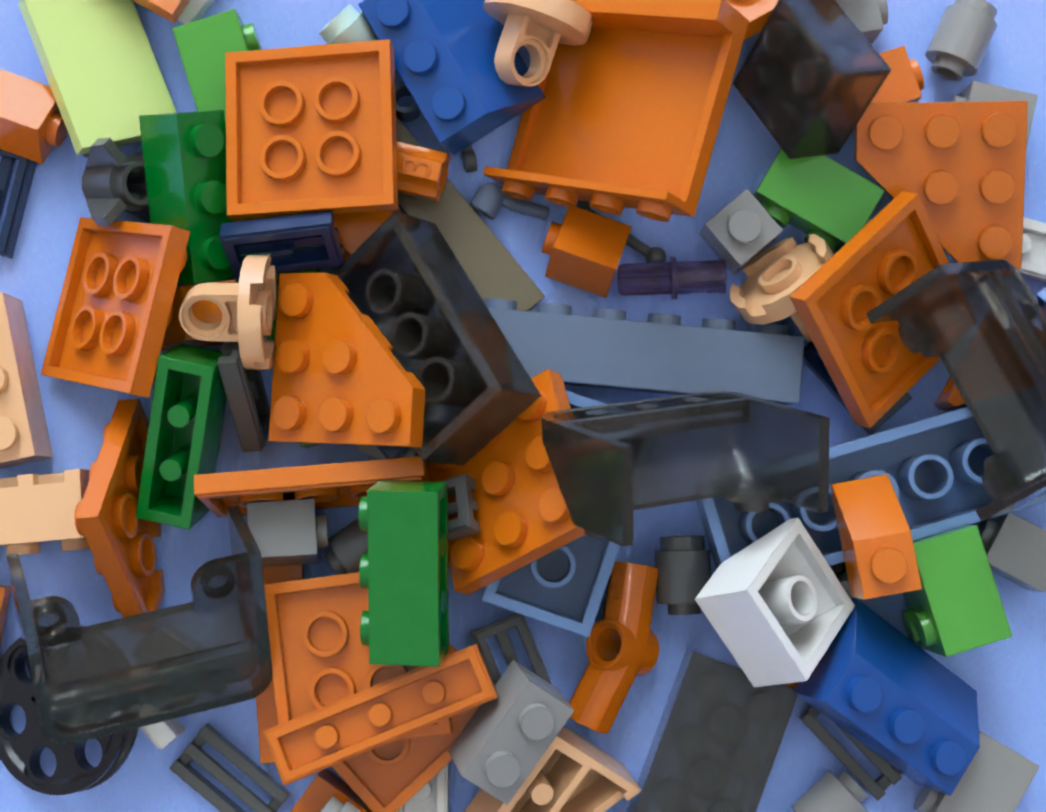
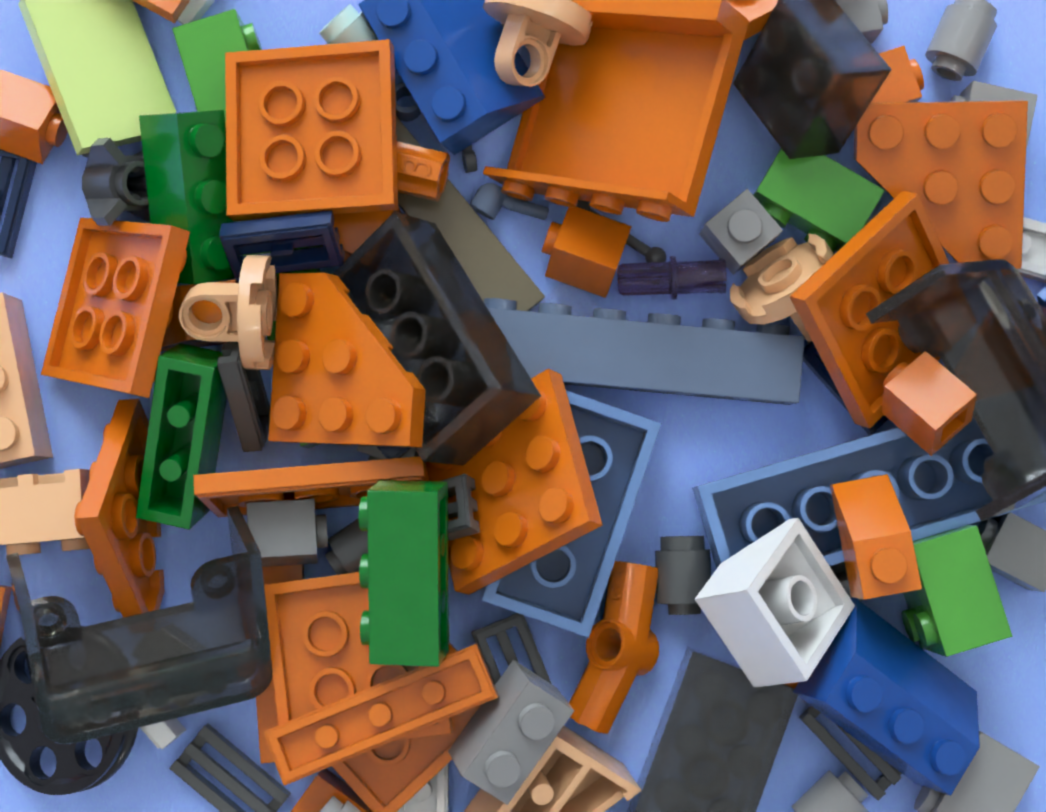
clear smoke windscreen [541,391,830,547] -> none
none -> orange brick [881,351,977,456]

